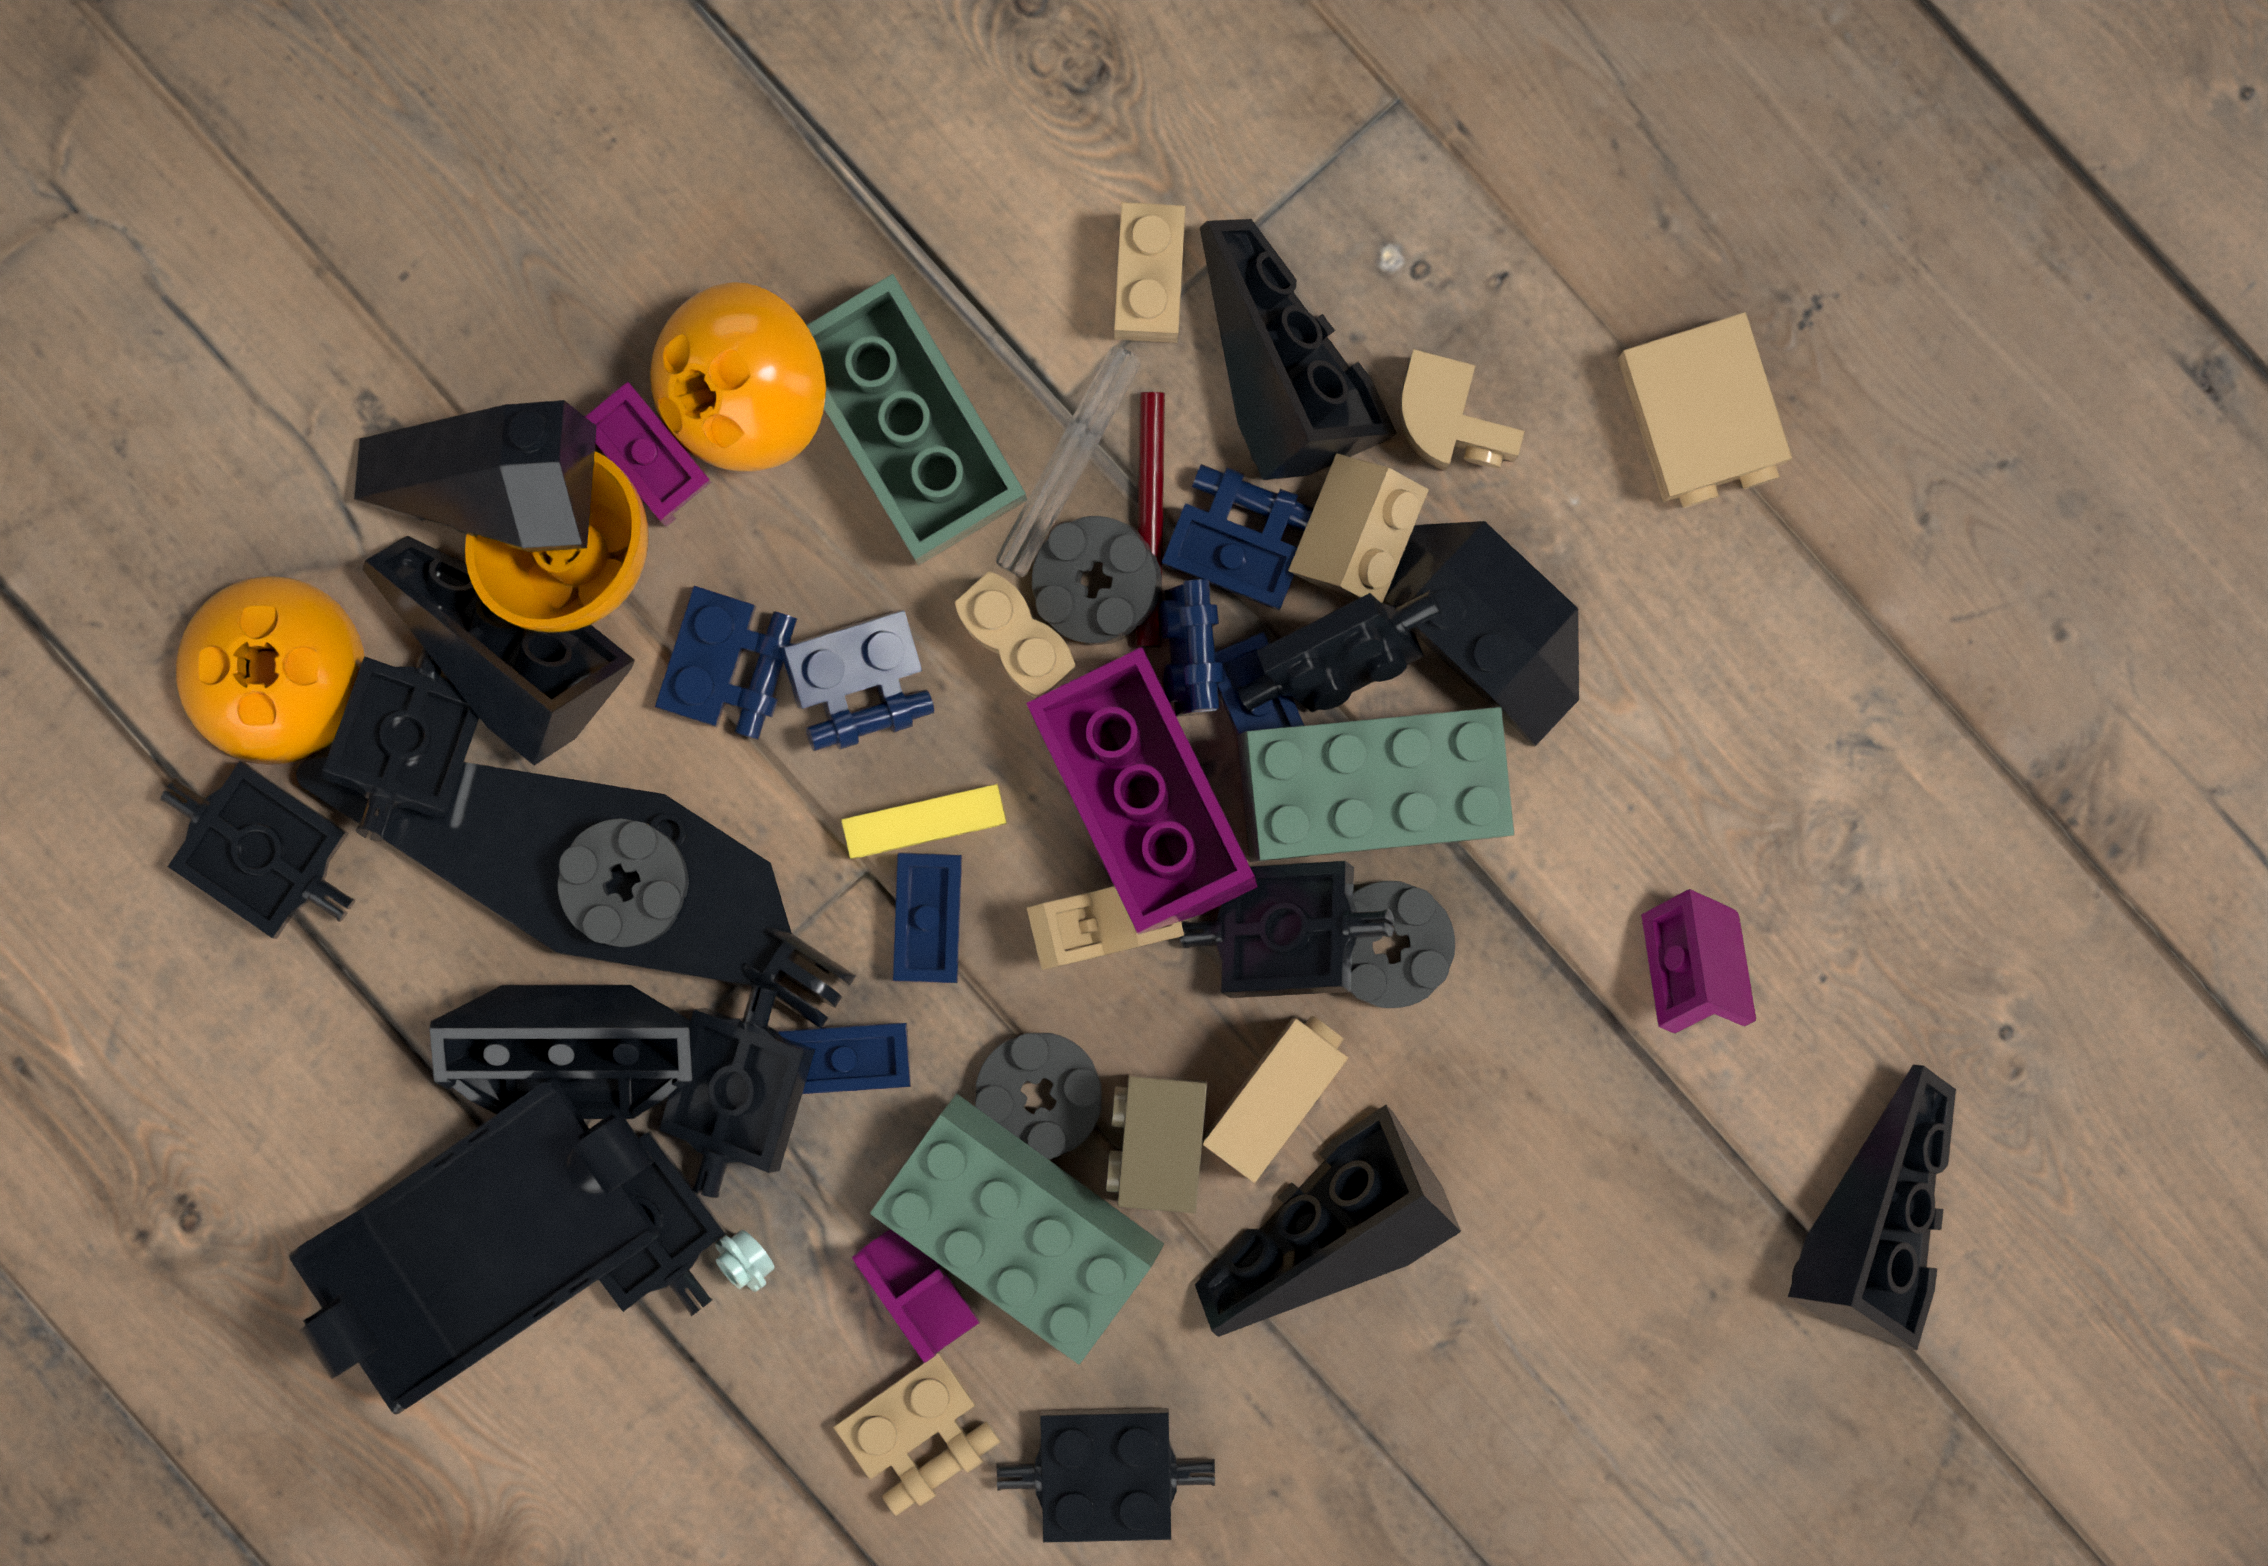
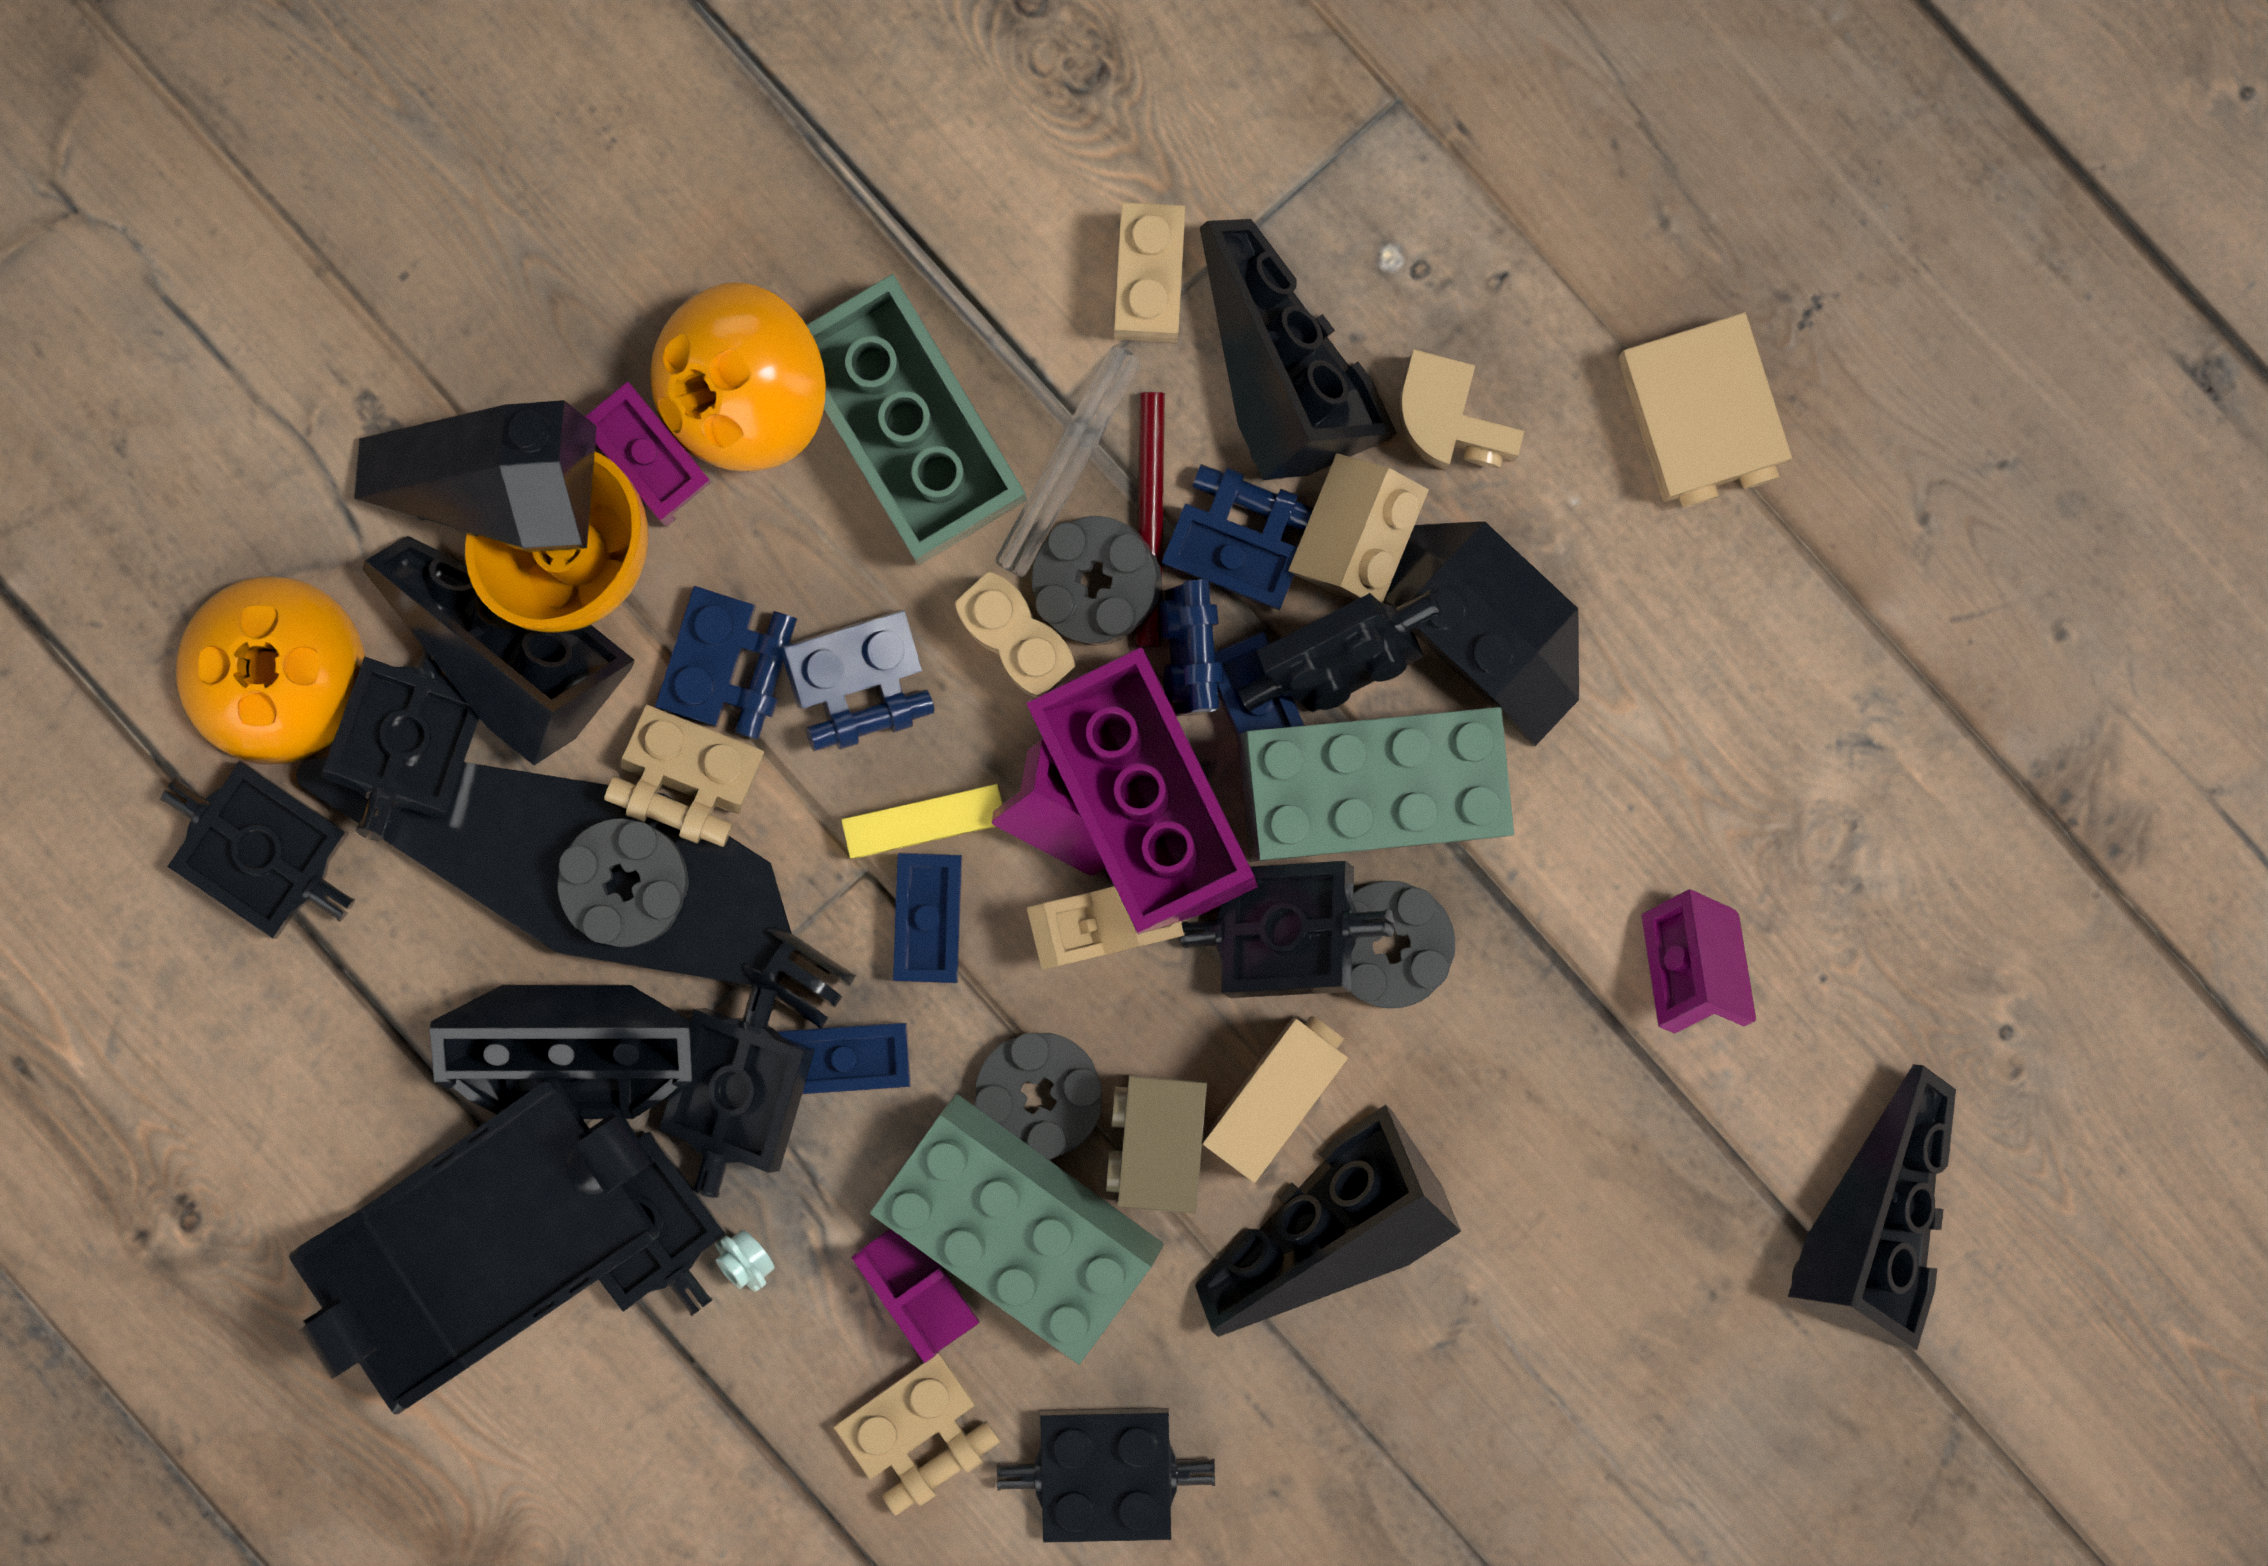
none -> tan plate [604,704,765,847]
none -> magenta panel [992,739,1105,876]

